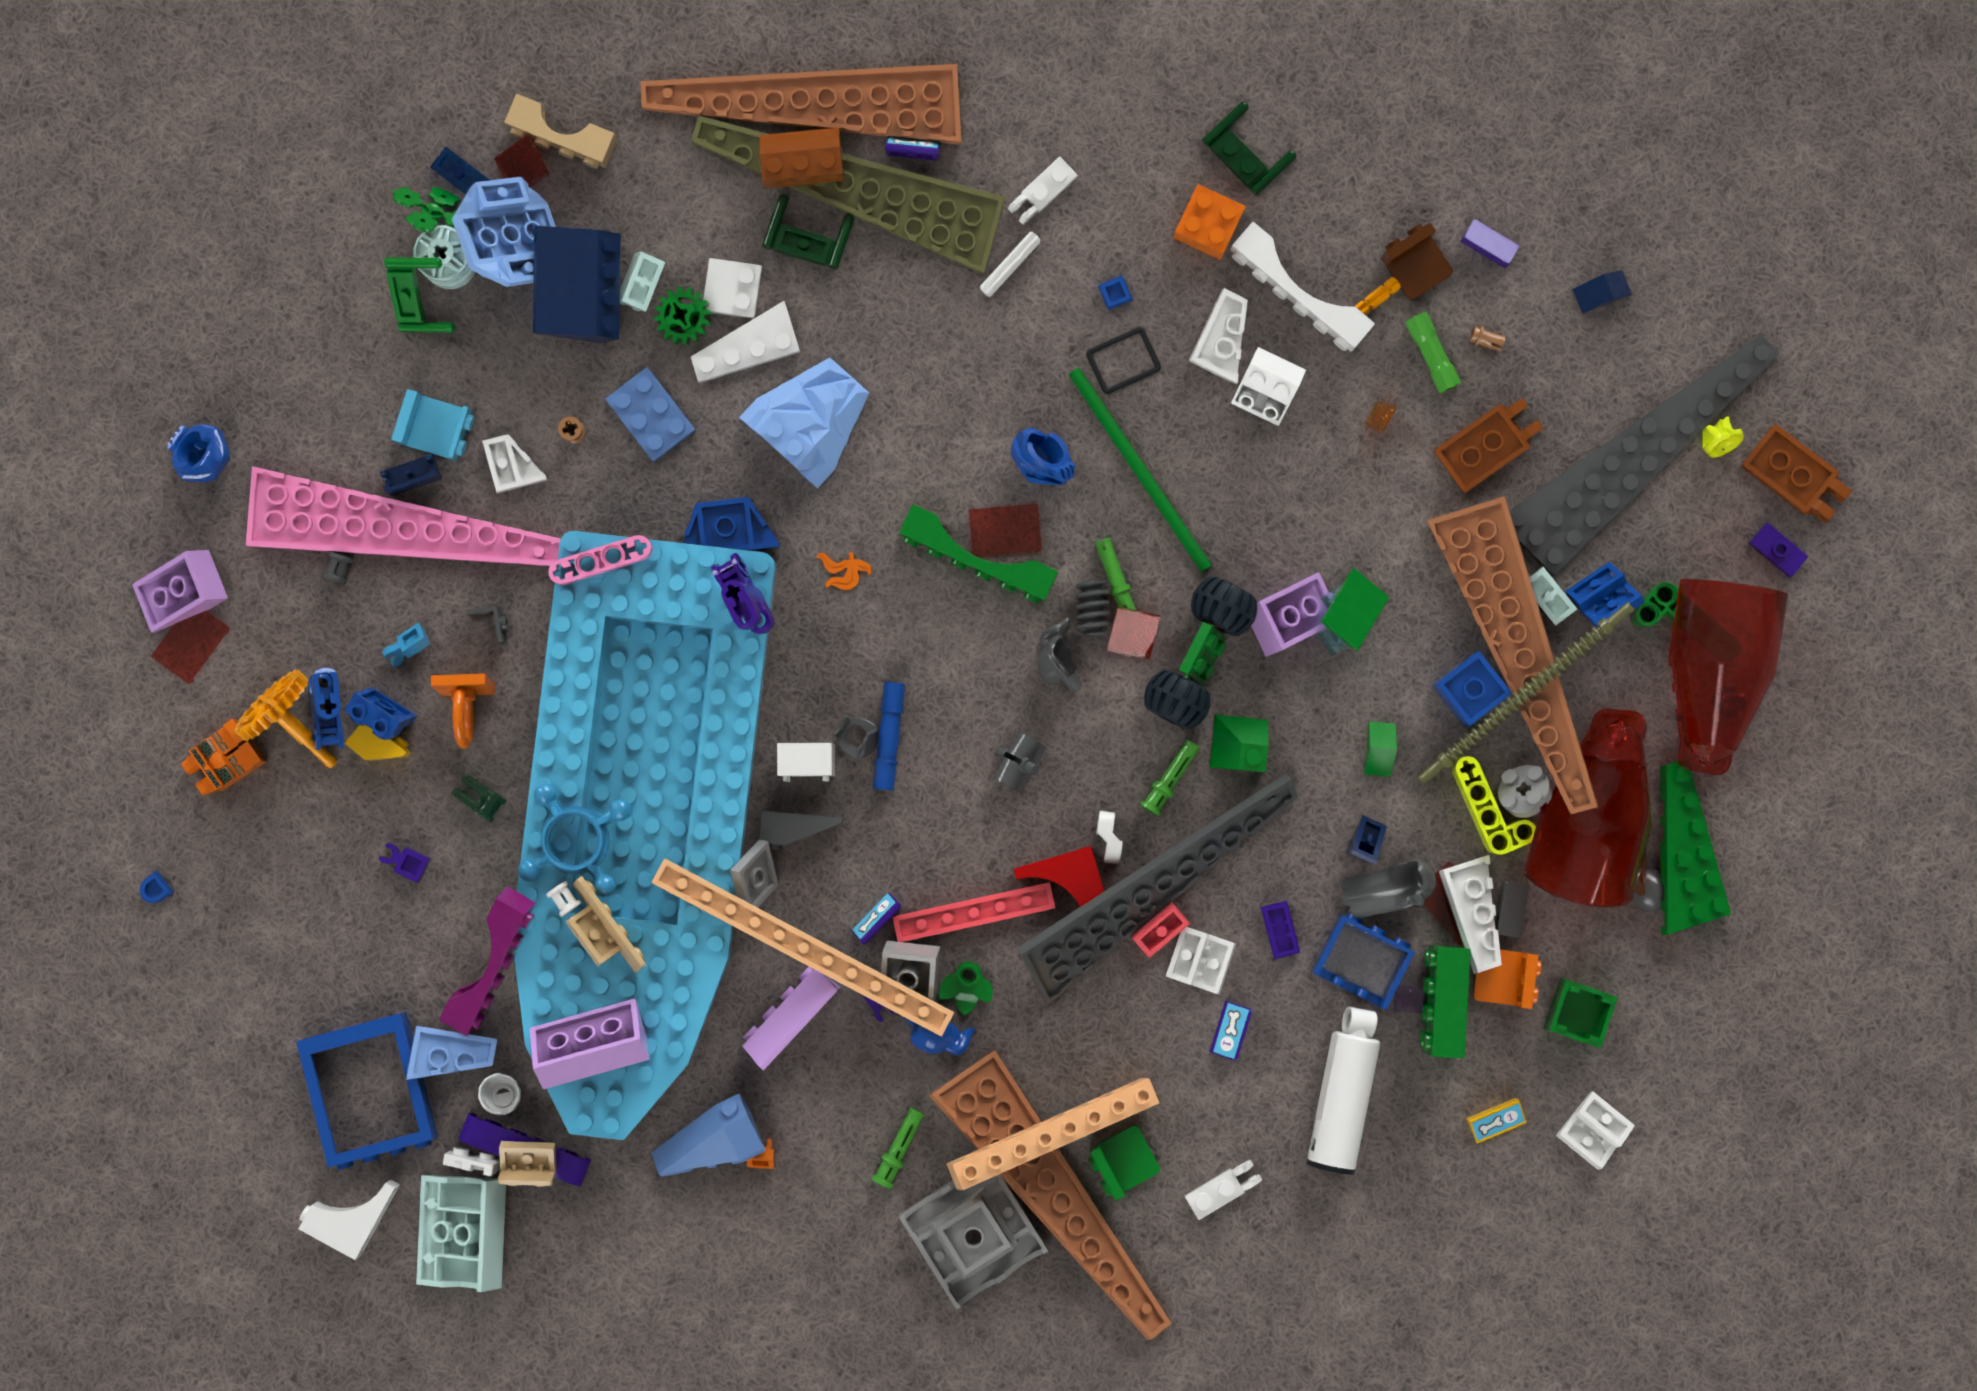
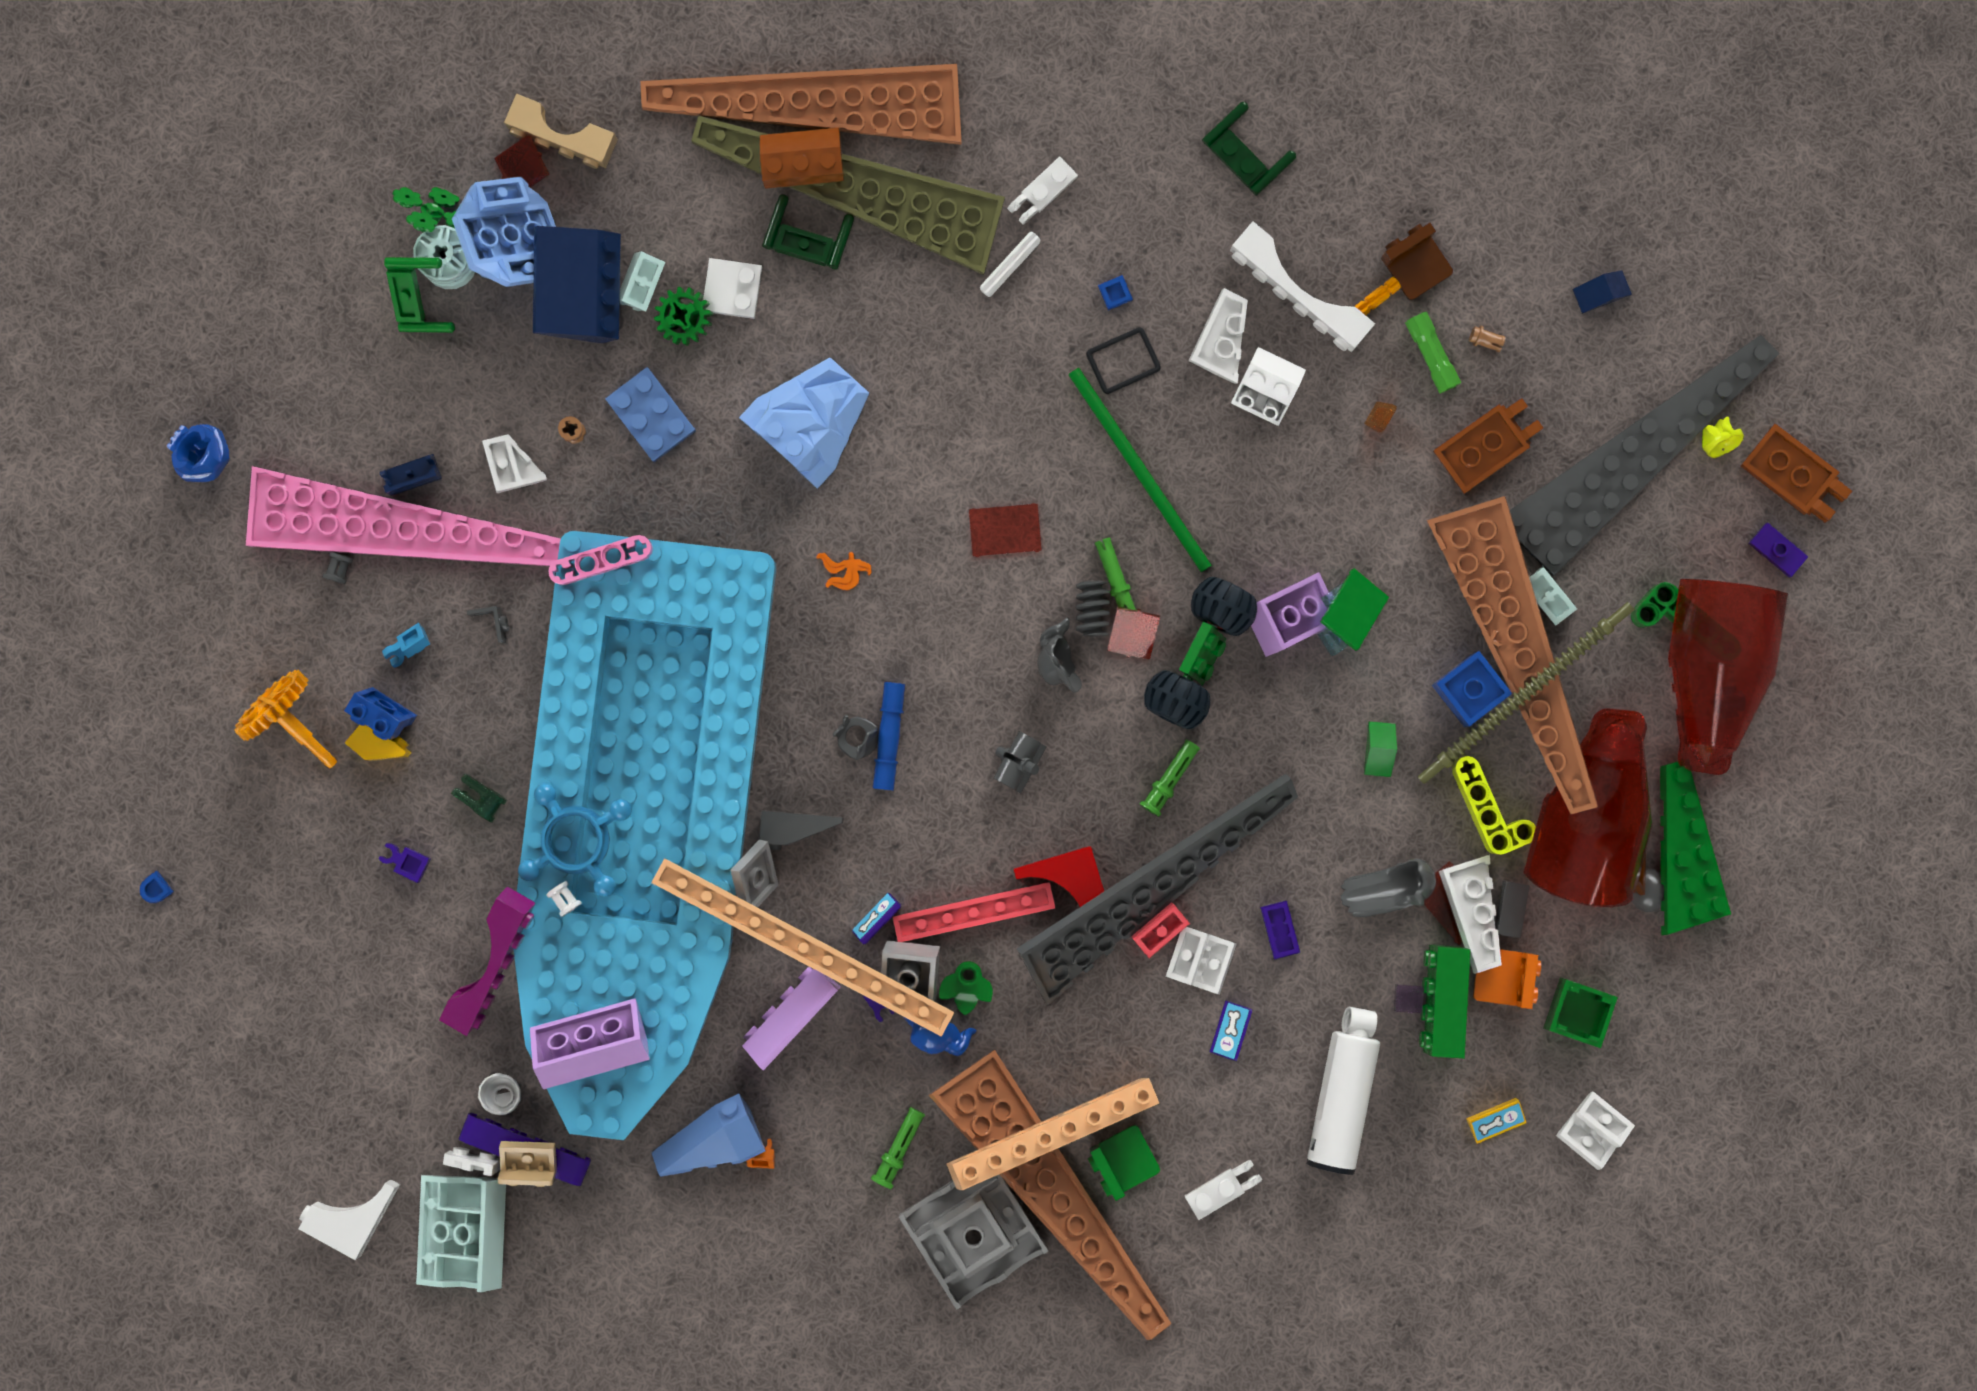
lavender slope [132,550,228,633] -> none
clear red piece [151,611,230,684] -> none
orange hips [181,719,267,796] -> none
blue window [296,1012,438,1170] -> none
blue piece [308,667,344,750] -> none
medium azure panel [391,389,475,461] -> none
light blue wing [406,1026,497,1080] -> none
clear blue tile [430,147,490,195] -> none
orange tile [431,674,496,749] -> none
tan bracket [566,876,646,973] -> none
blue wing [683,497,780,551] -> none
white wing [691,301,800,383] -> none
dark purple piece [711,553,775,634] -> none
white container [777,743,835,782] -> none
dark purple slope [885,137,940,161] -> none
green arch [899,504,1058,604] -> none
blue helmet [1010,428,1075,485] -> none
white piece [1096,810,1122,865] -> none
orange brick [1173,184,1246,260] -> none
green slope [1210,714,1268,773] -> none
clear window [1311,913,1415,1010] -> none
dark blue slope [1345,815,1387,865] -> none
slope [1460,219,1519,269] -> none
light grey plate [1498,765,1553,818] -> none
blue slope [1565,562,1645,628] -> none

